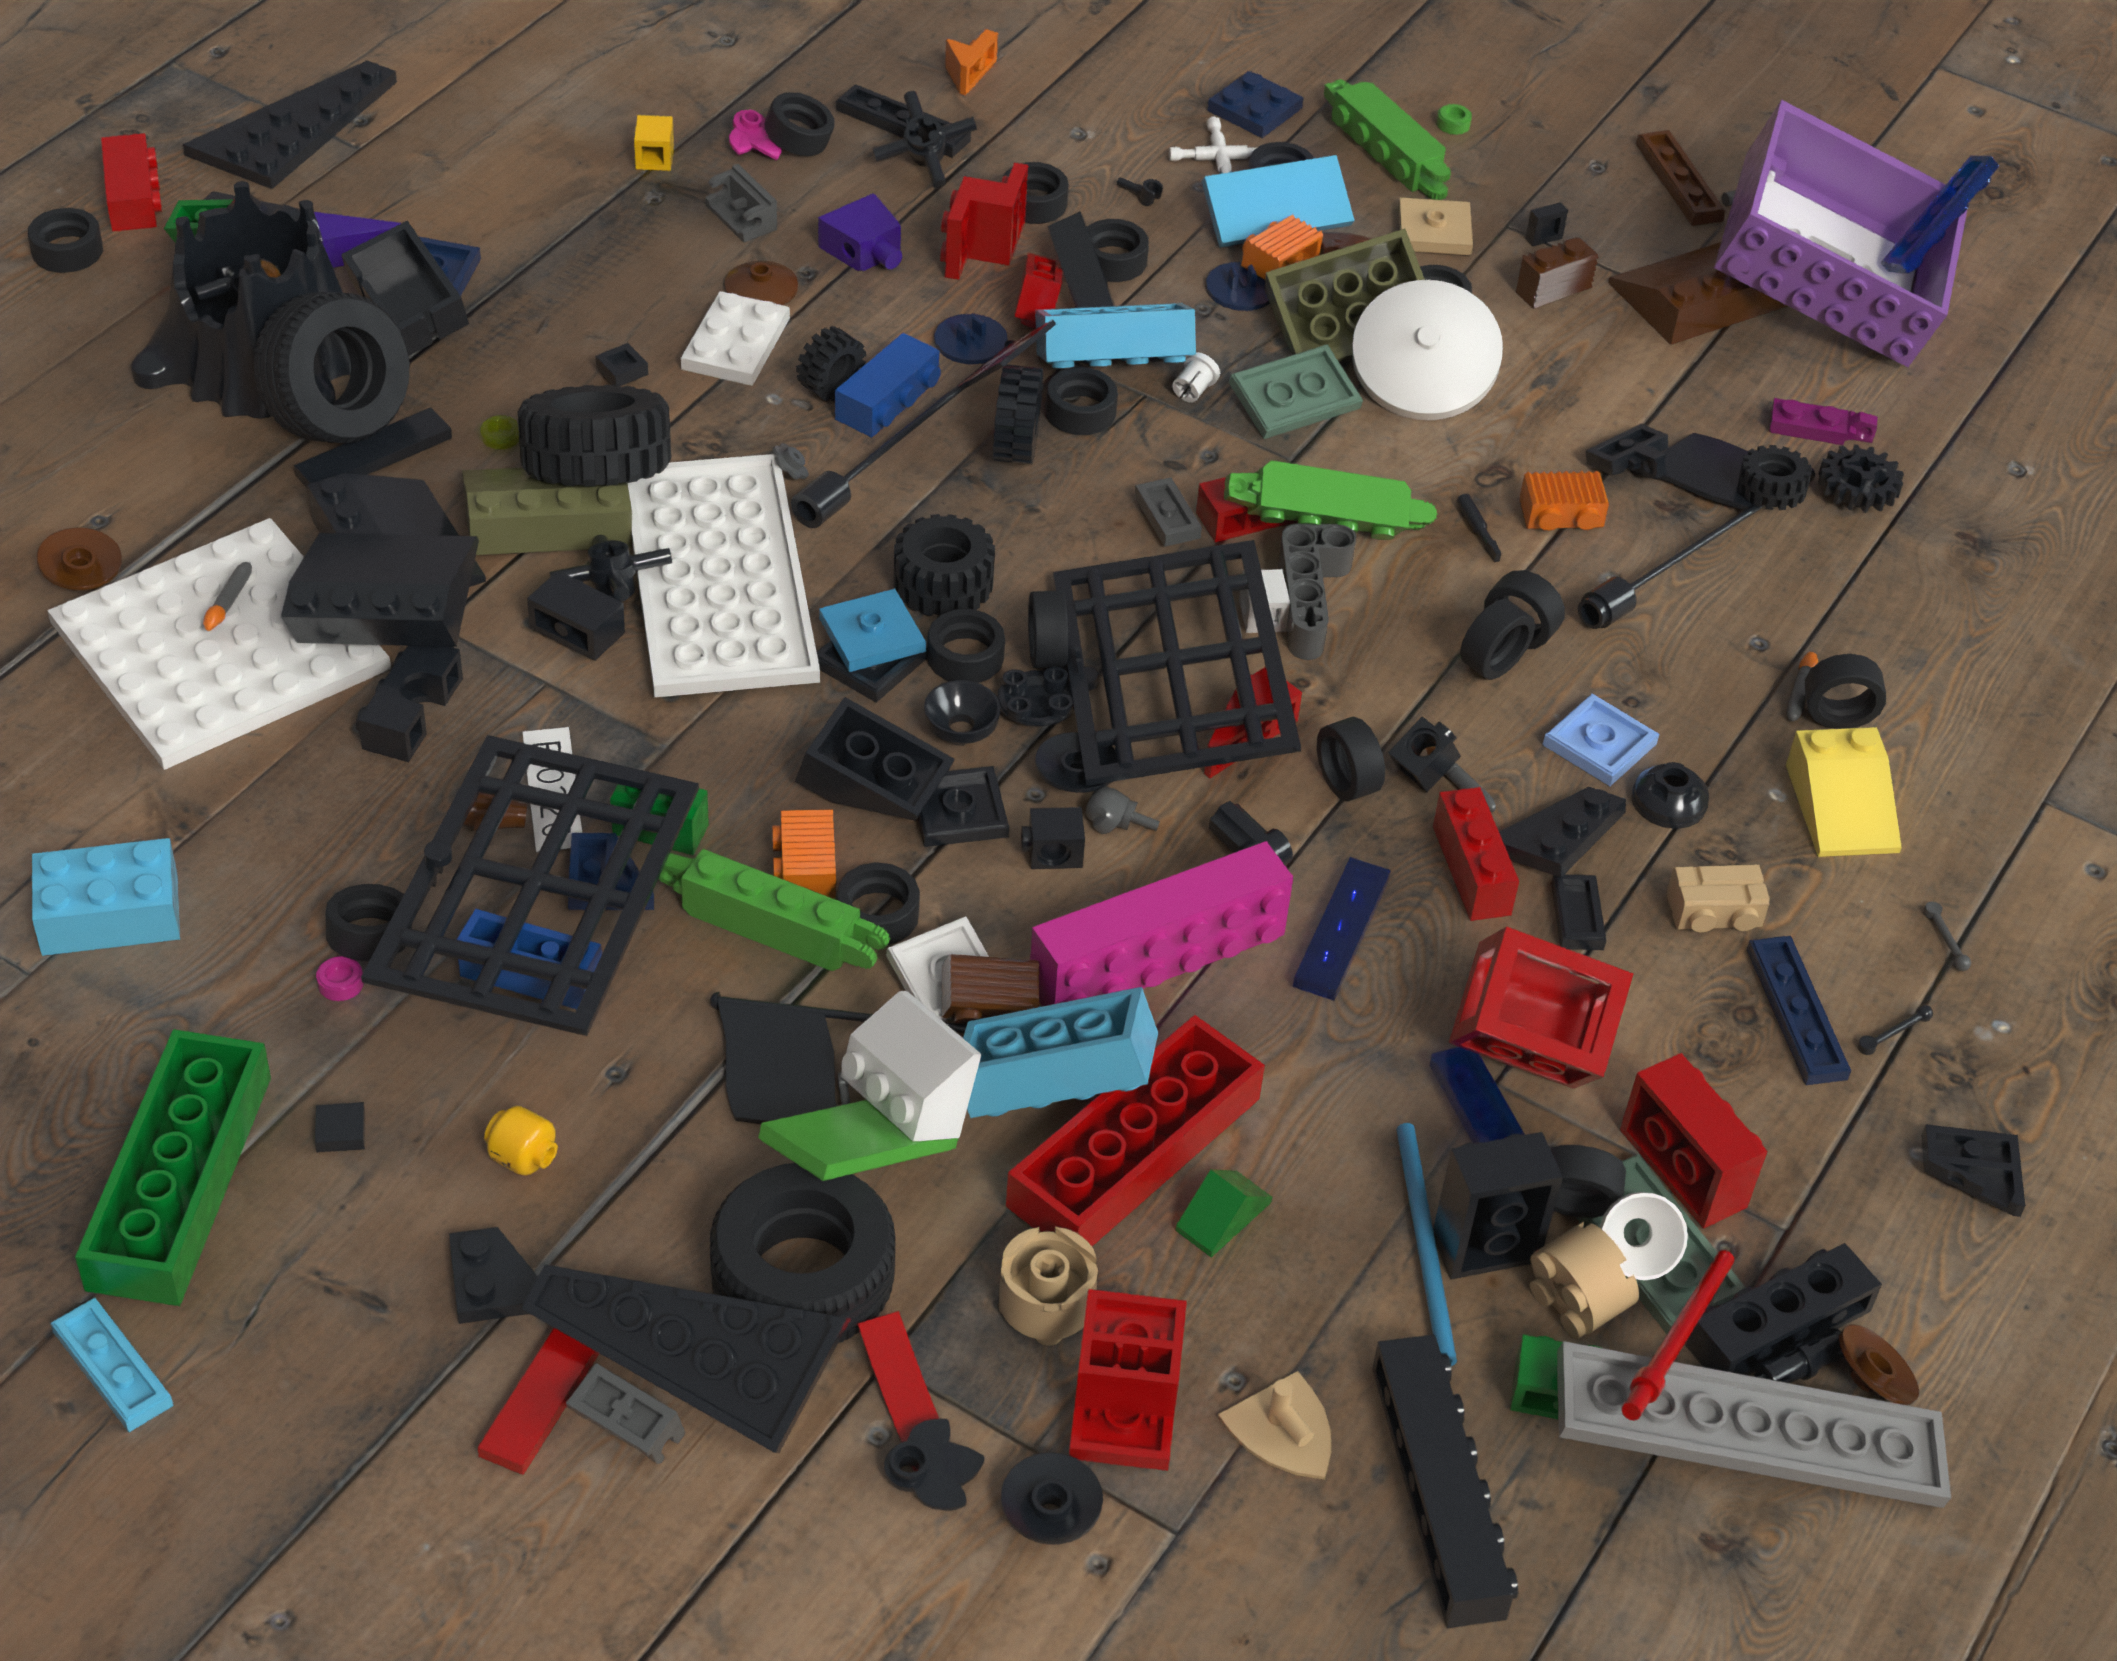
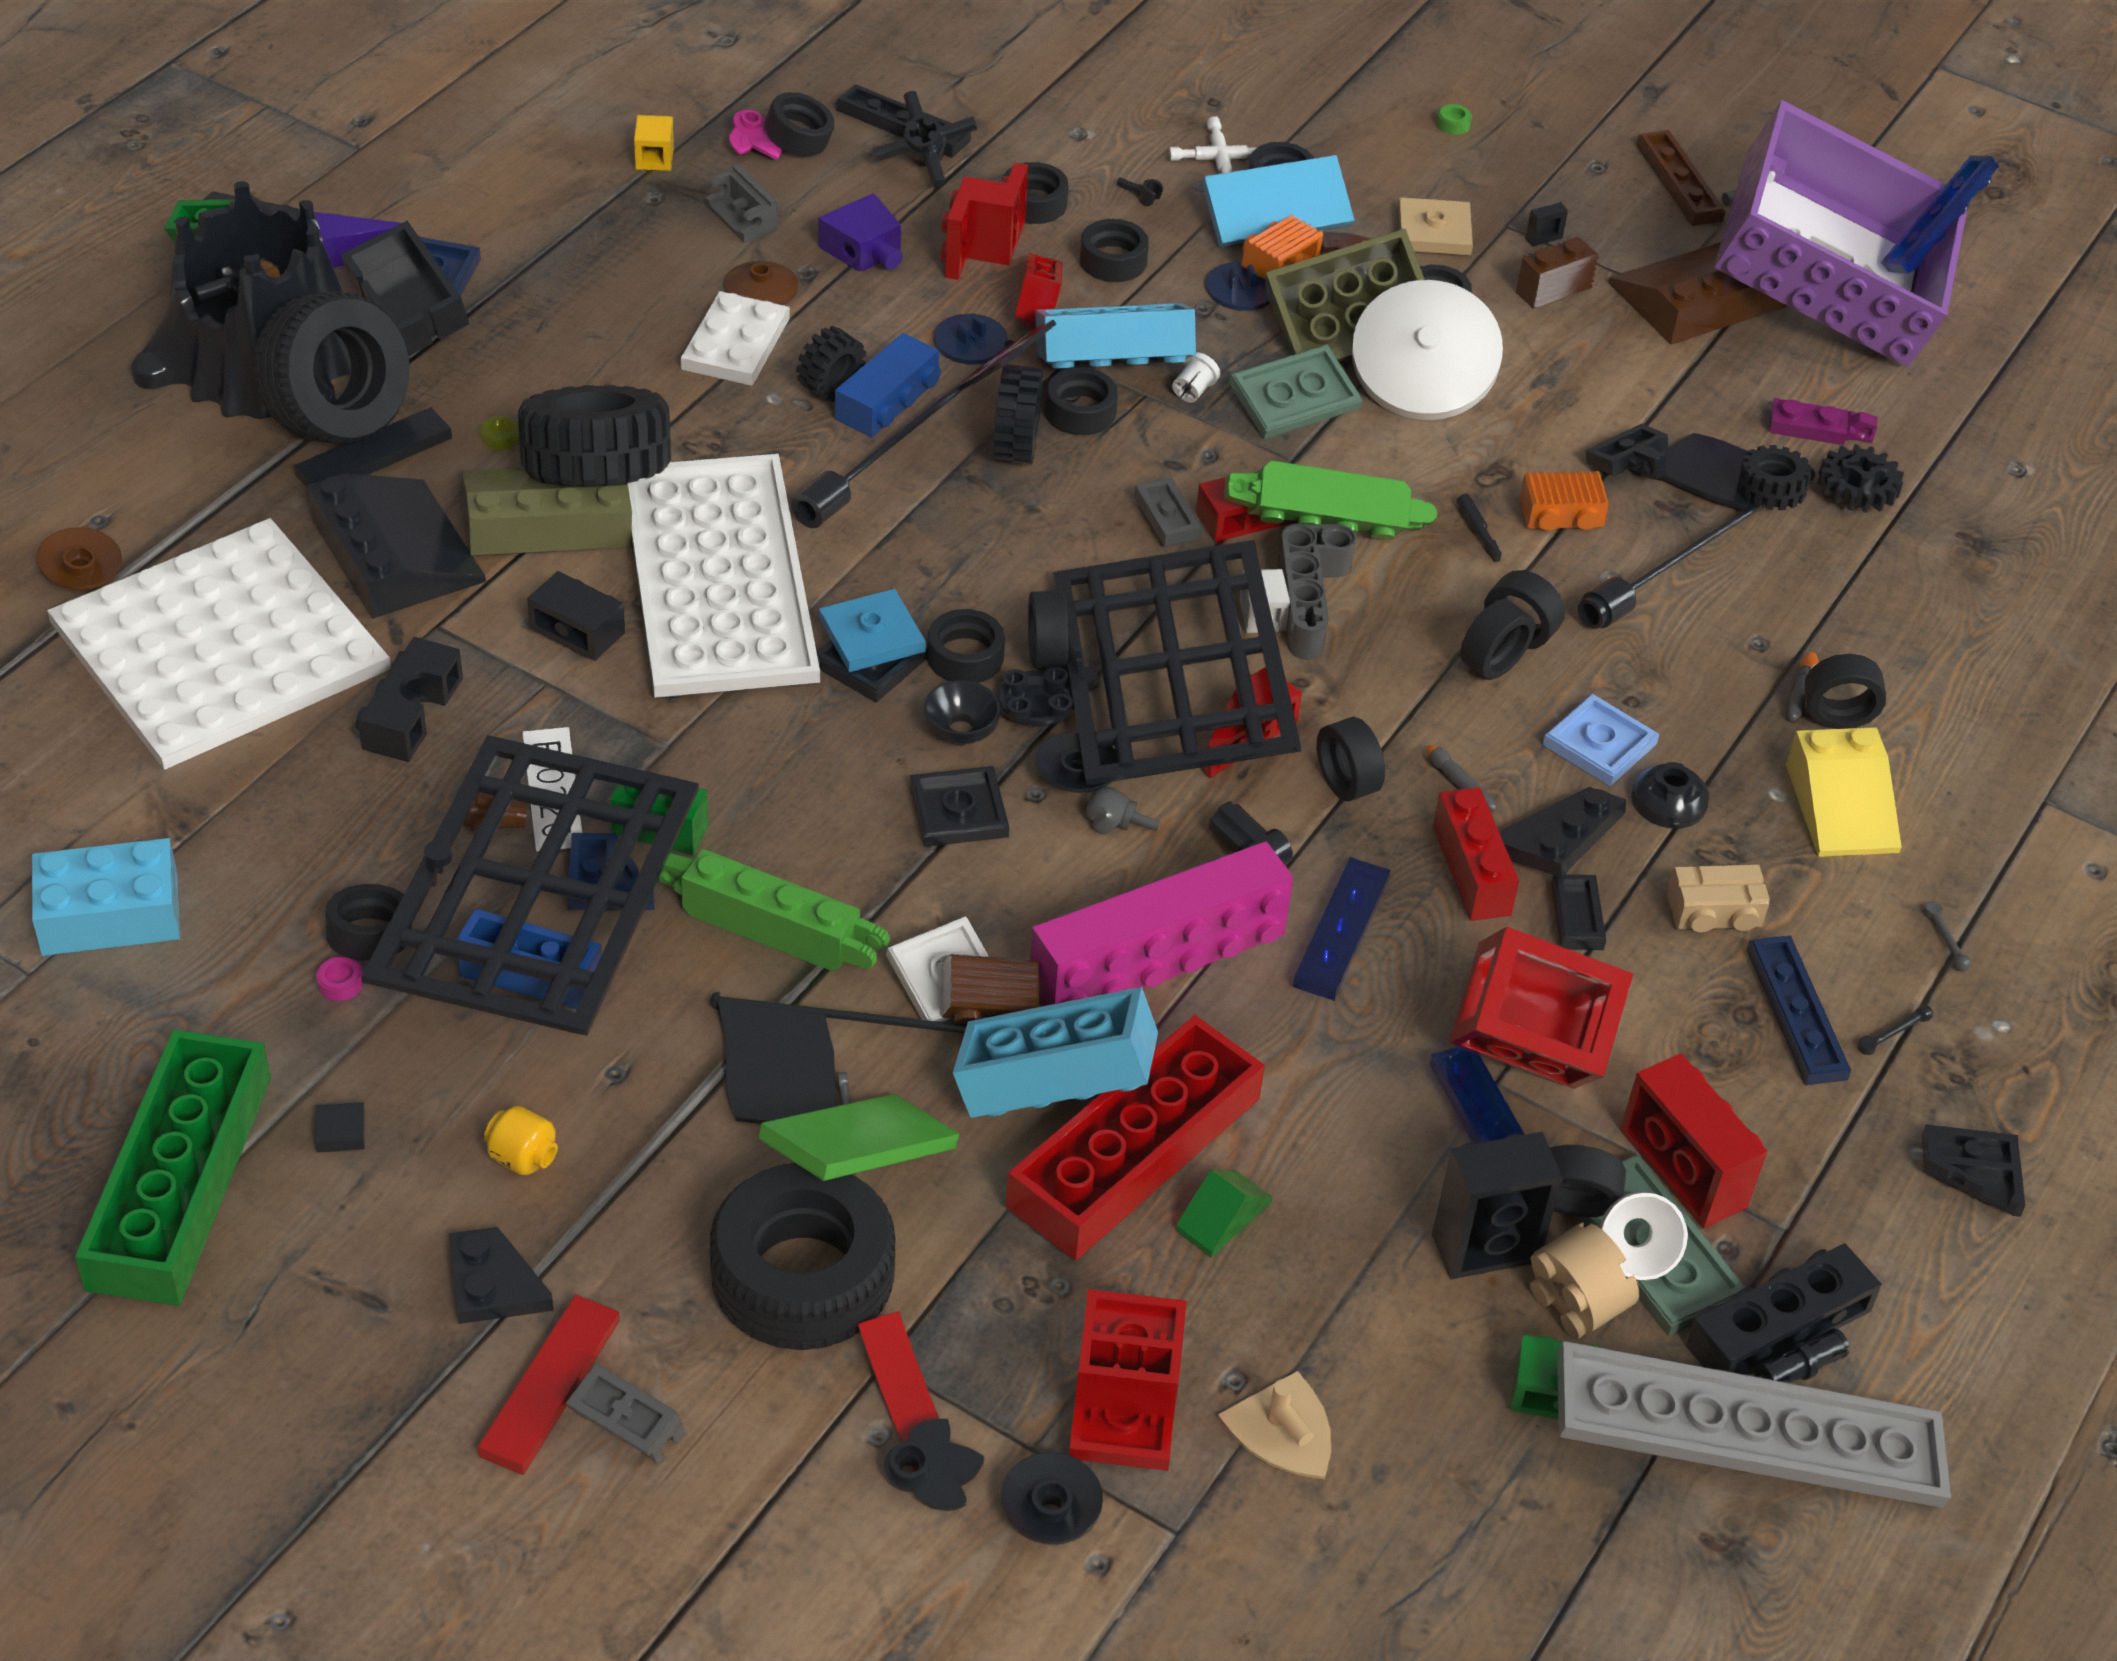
black tyre [28,208,103,273] -> none
medium azure tile [50,1297,174,1432] -> none
red brick [101,133,163,232] -> none
black wing [183,61,397,189] -> none
dark grey piece [203,562,252,631] -> none
black slope [281,533,479,647] -> none
black wing [521,1265,851,1453] -> none
black bar [549,535,672,601] -> none
black plate [595,343,648,387] -> none
dark grey plant [772,443,809,480] -> none
orange brick [772,809,836,899] -> none
black slope [795,697,955,821] -> none
black tyre [836,862,920,945] -> none
white slope [840,991,982,1142] -> none
black tyre [894,514,995,616] -> none
orange slope [945,29,998,95] -> none
tan brick [998,1227,1098,1346] -> none
black brick [1021,807,1085,869] -> none
black tile [1048,211,1115,308] -> none
dark blue plate [1207,71,1304,138] -> none
bright green hinge [1324,79,1451,200] -> none
black brick [1372,1334,1518,1629] -> none
black brick [1388,716,1461,792] -> none
dark azure piece [1396,1123,1457,1366] -> none
red bar [1621,1250,1735,1421] -> none
reddish brown dish [1839,1324,1919,1405] -> none

